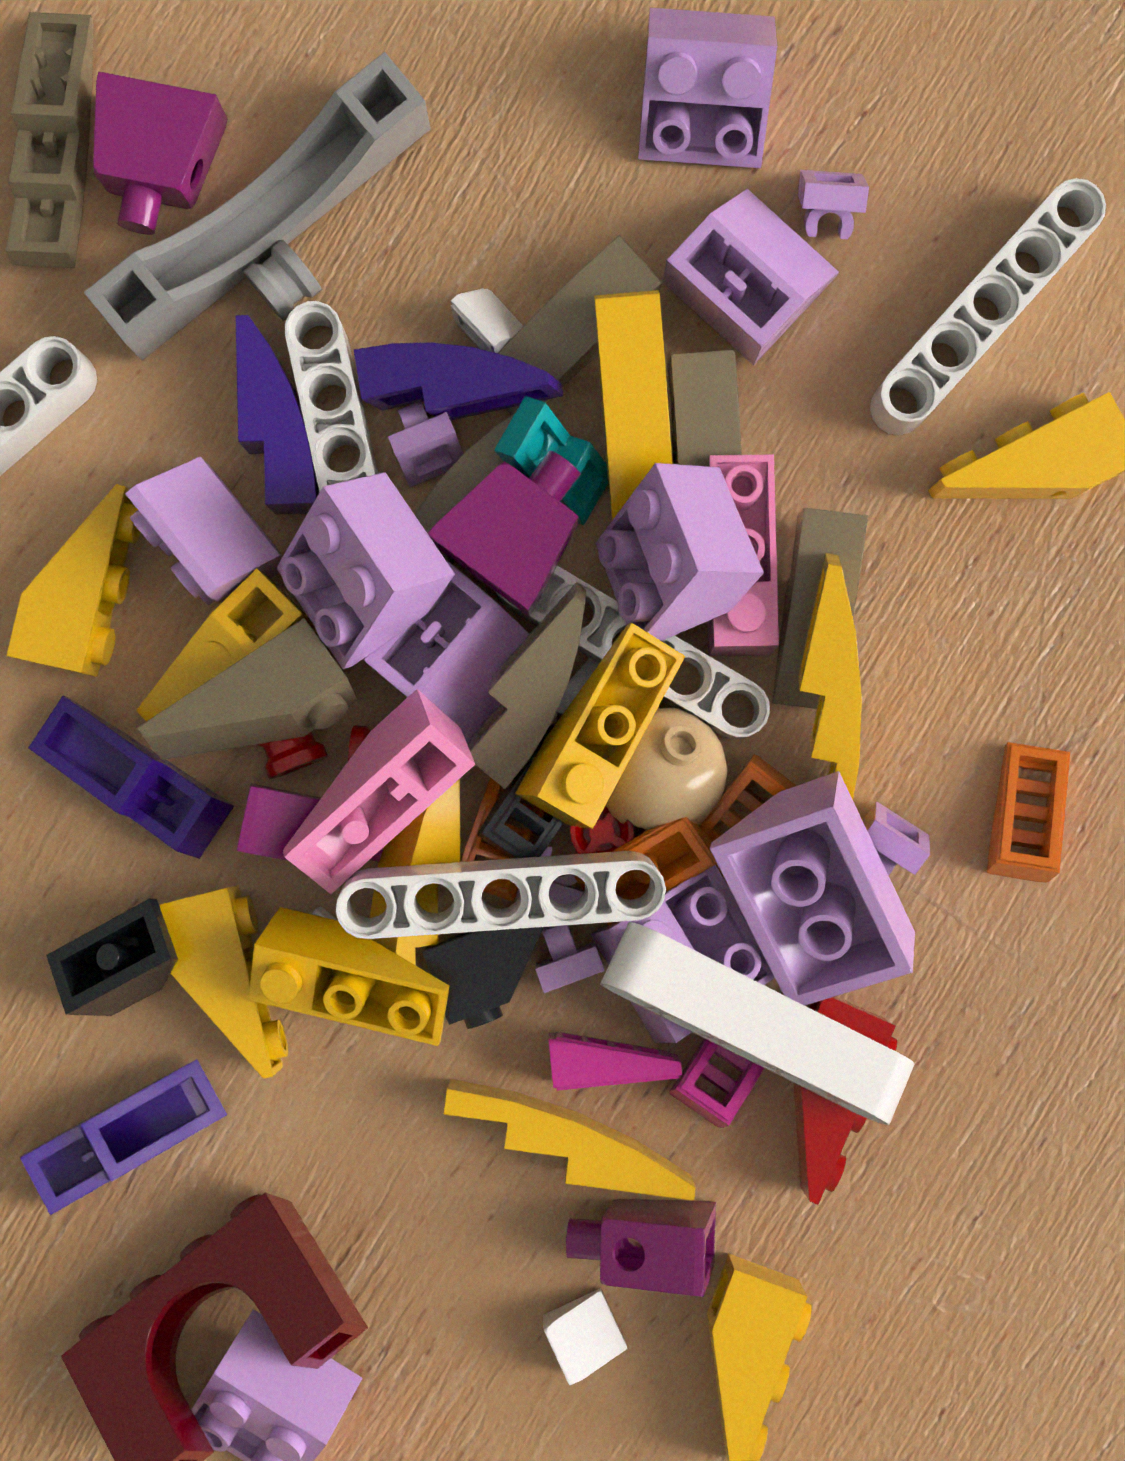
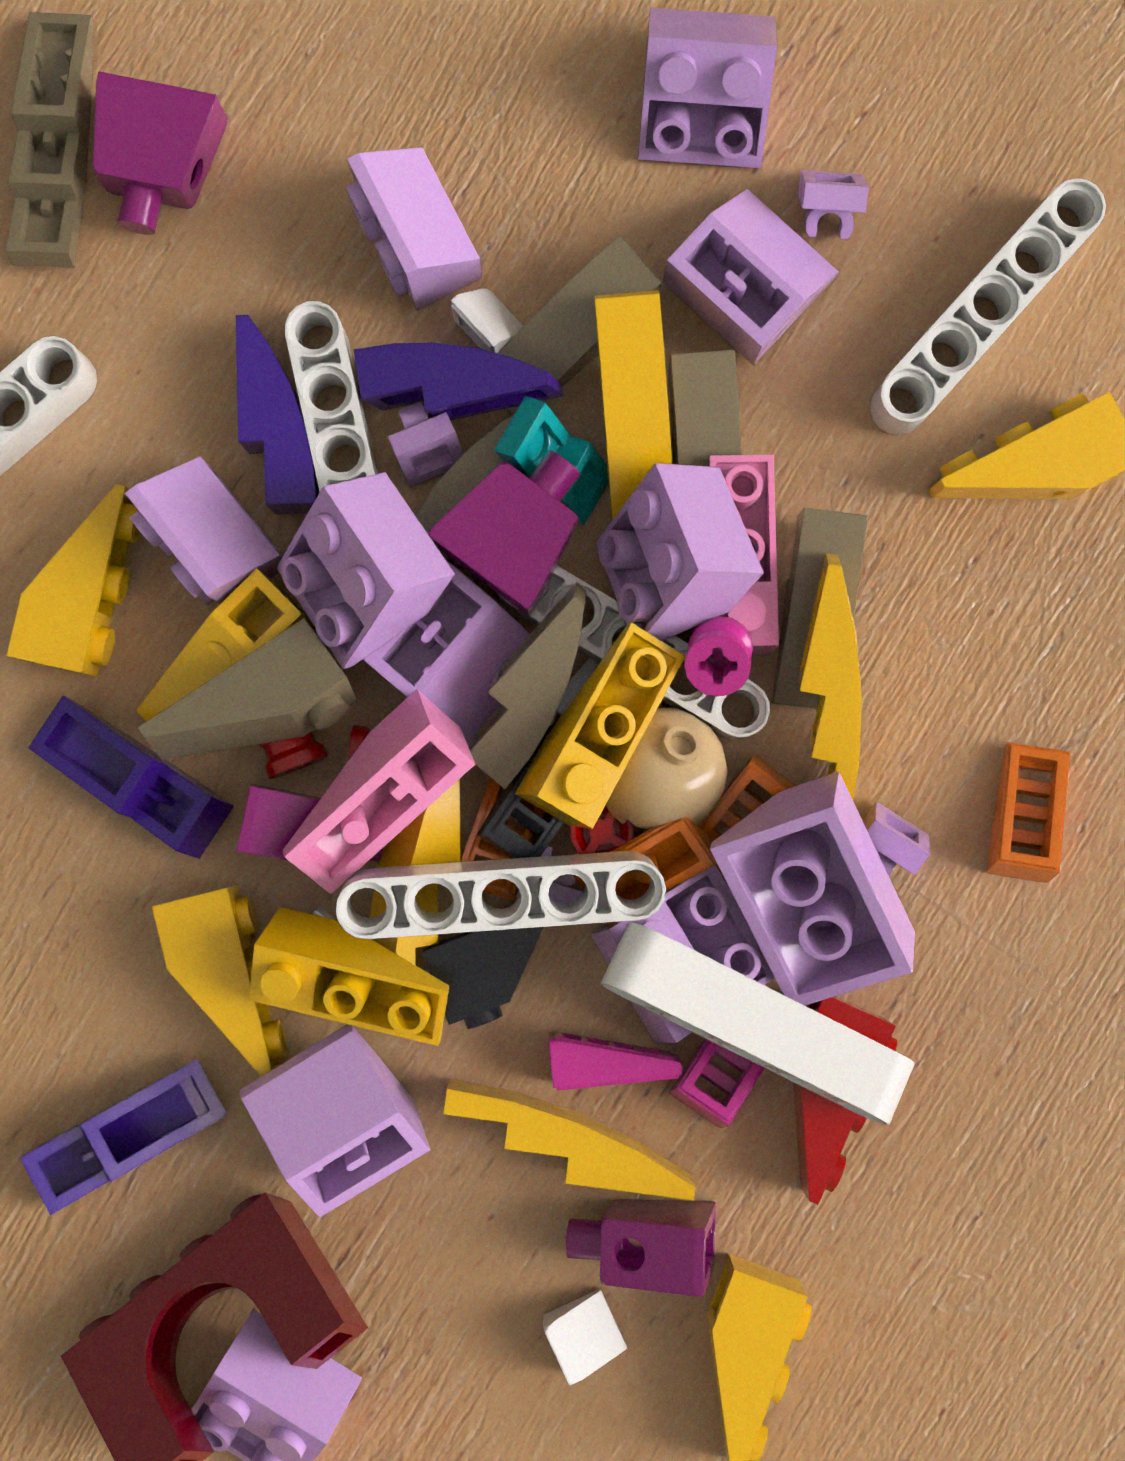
black slope [46,898,178,1016] -> none
light grey arch [84,52,431,360] -> none
light grey wheel [243,239,322,321] -> none
lavender tile [535,925,605,993] -> none
none -> lavender slope [239,1024,430,1217]
none -> lavender slope [345,147,483,311]
none -> dark pink wheel [684,616,753,696]

